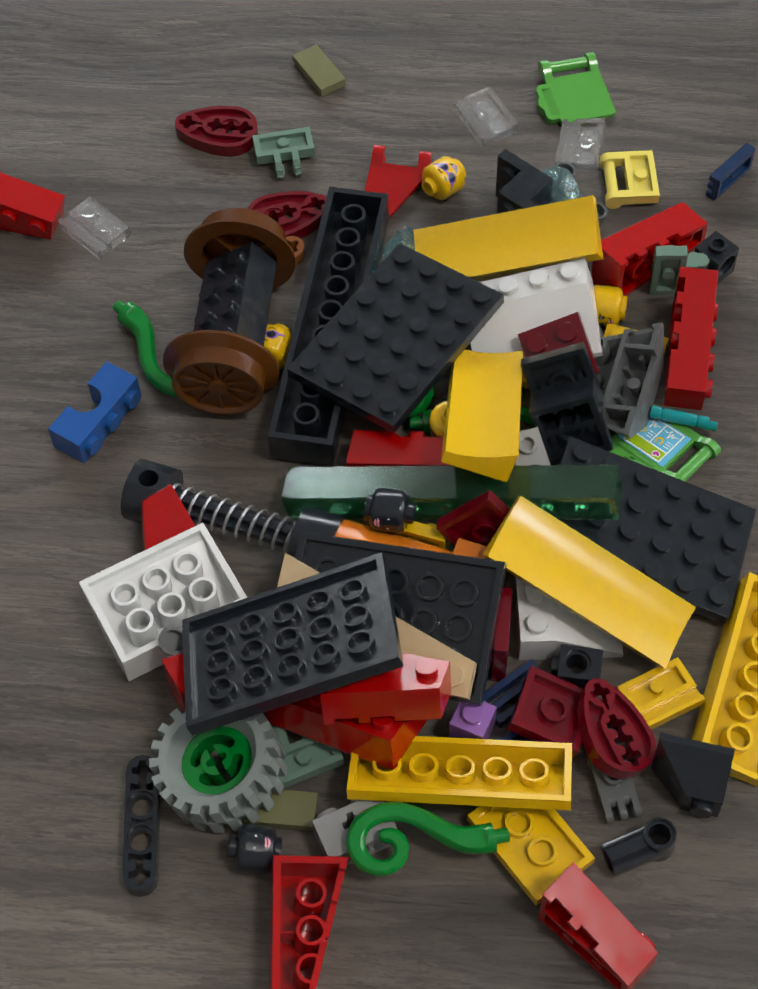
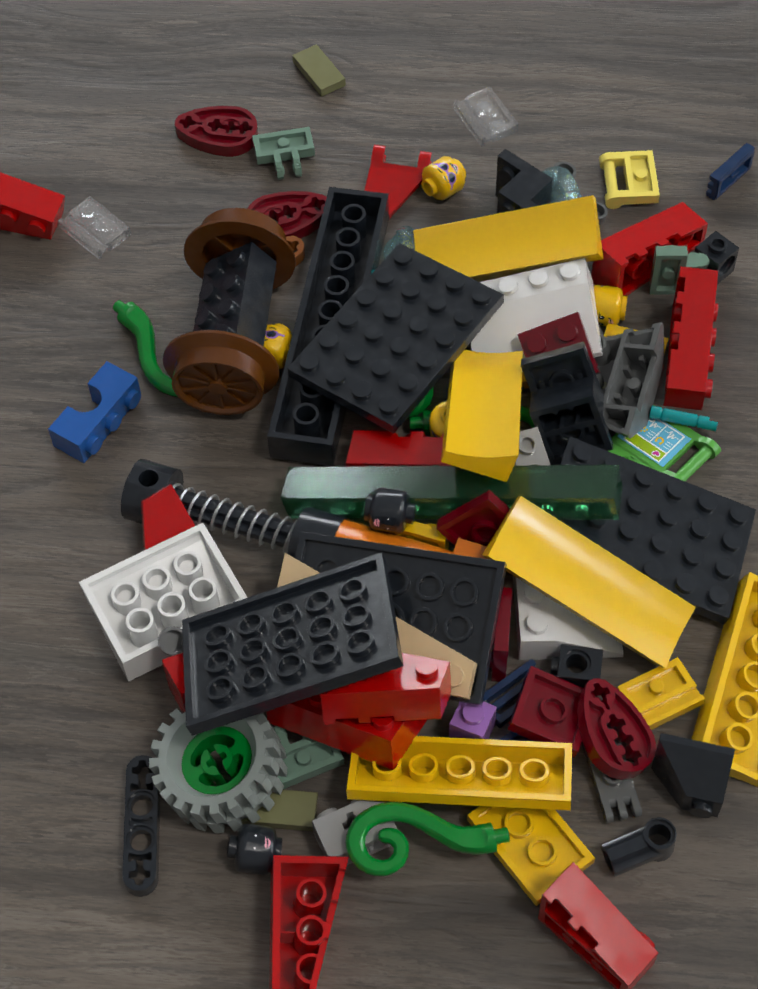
bright green piece [536,52,616,126] -> none
clear plate [555,118,606,170] -> none

